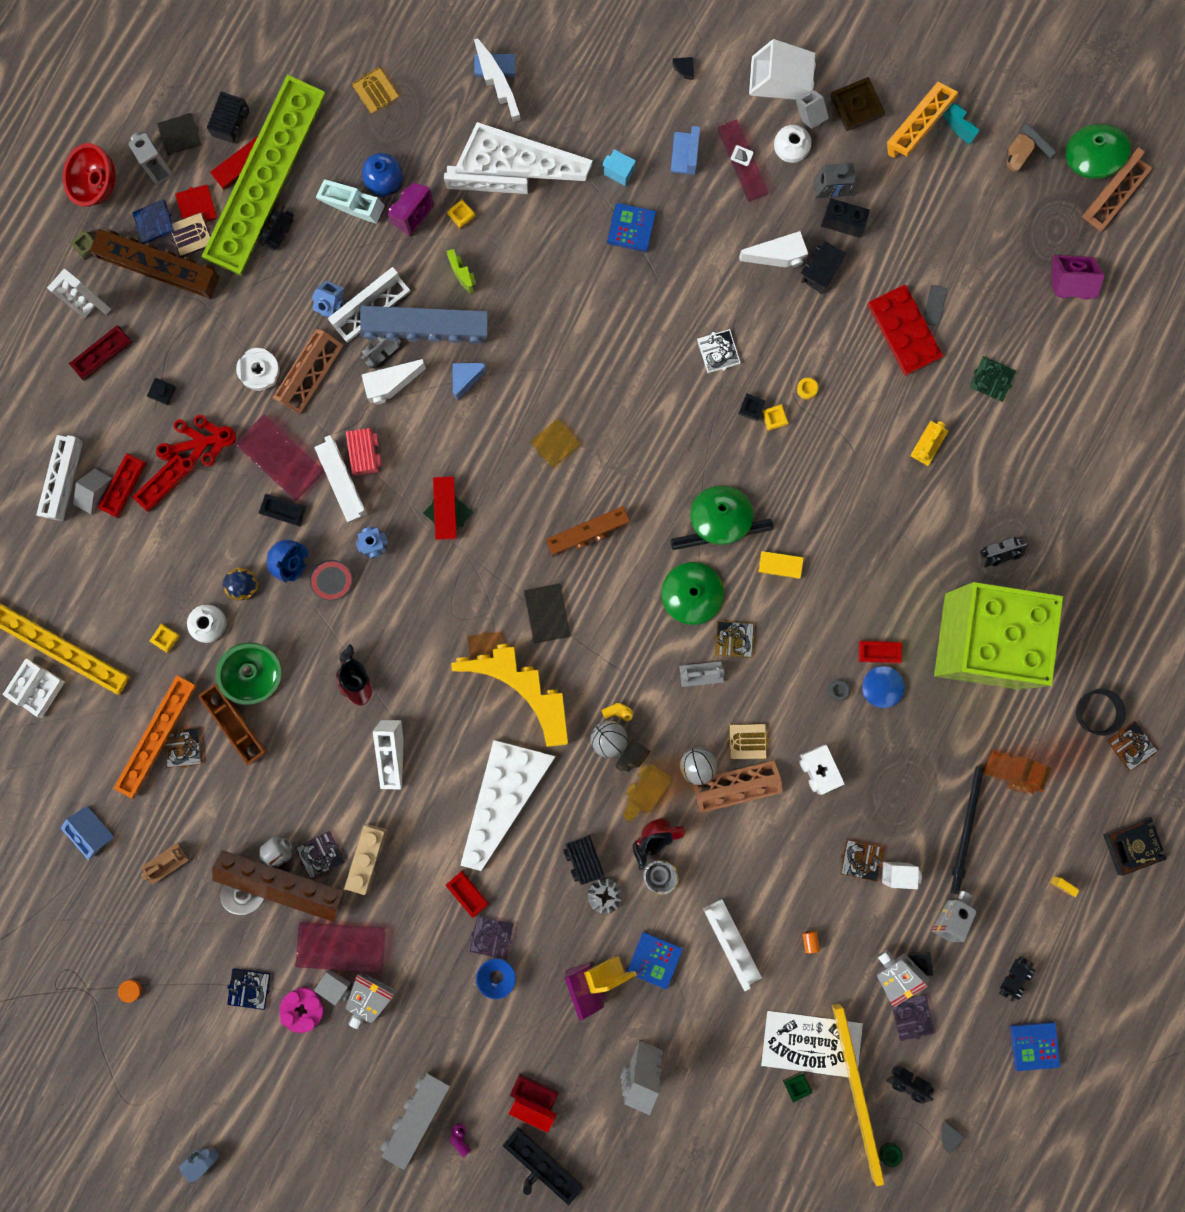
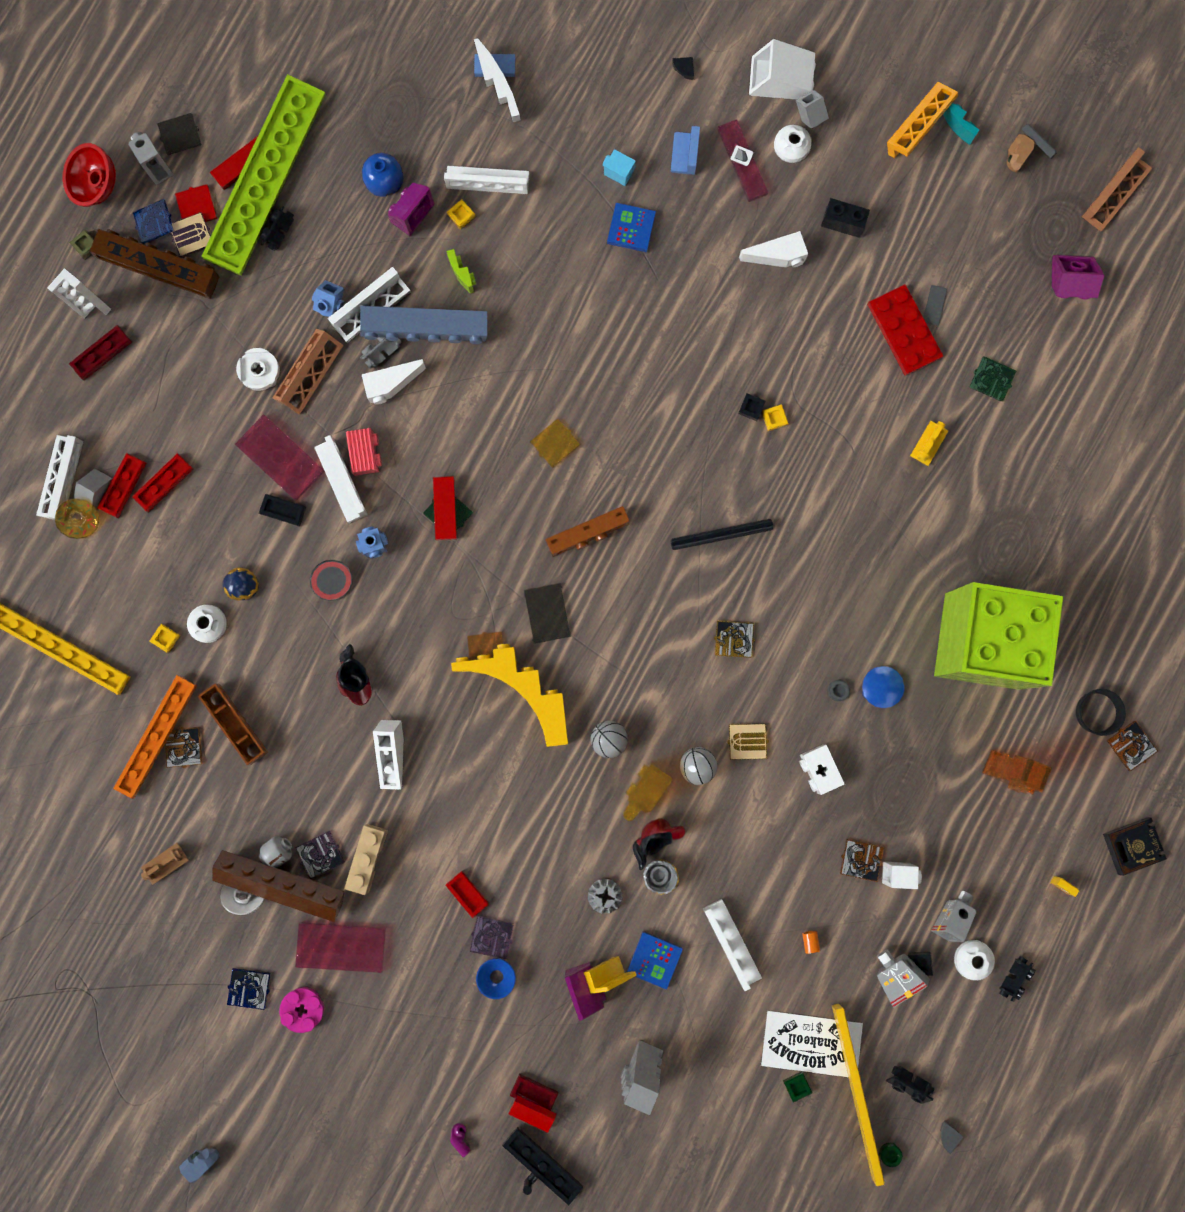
white slope [3,659,65,718] -> none
medium blue panel [61,806,114,860] -> none
orange tile [118,979,142,1003] -> none
black plate [147,378,176,406] -> none
red plant [156,415,236,472] -> none
black brick [207,91,249,143] -> none
green dish [215,642,281,705] -> none
blue cylinder [267,539,308,583] -> none
light grey brick [314,969,351,1005] -> none
light aqua slope [316,179,385,224] -> none
light grey torso [346,971,397,1030] -> none
clear yellow piece [352,66,399,114] -> none
light grey wedge [380,1073,450,1170] -> none
medium blue slope [453,363,487,400] -> none
white wing [456,122,593,181] -> none
white wing [460,740,555,871] -> none
black brick [563,834,605,886] -> none
yellow arm [601,703,633,722] -> none
clear smoke rock [615,739,651,772] -> none
green dish [661,562,724,625] -> none
light grey hinge [679,662,724,687] -> none
green dish [690,485,753,545] -> none
nougat fence [692,761,783,813] -> none
piece [697,329,740,373] -> none
yellow tile [758,551,803,579] -> none
yellow tile [797,377,818,400] -> none
black hinge [801,241,846,294] -> none
dark grey torso [814,162,855,198] -> none
dark brown plate [830,77,885,132] -> none
red tile [858,641,902,664] -> none
clear purple piece [891,995,935,1041] -> none
black bar [950,766,984,895] -> none
black hinge [980,537,1028,568] -> none
blue tile [1010,1021,1060,1071] -> none
green dish [1065,123,1131,179] -> none
none -> clear yellow dish [55,499,100,539]
none -> white piece [954,940,995,980]

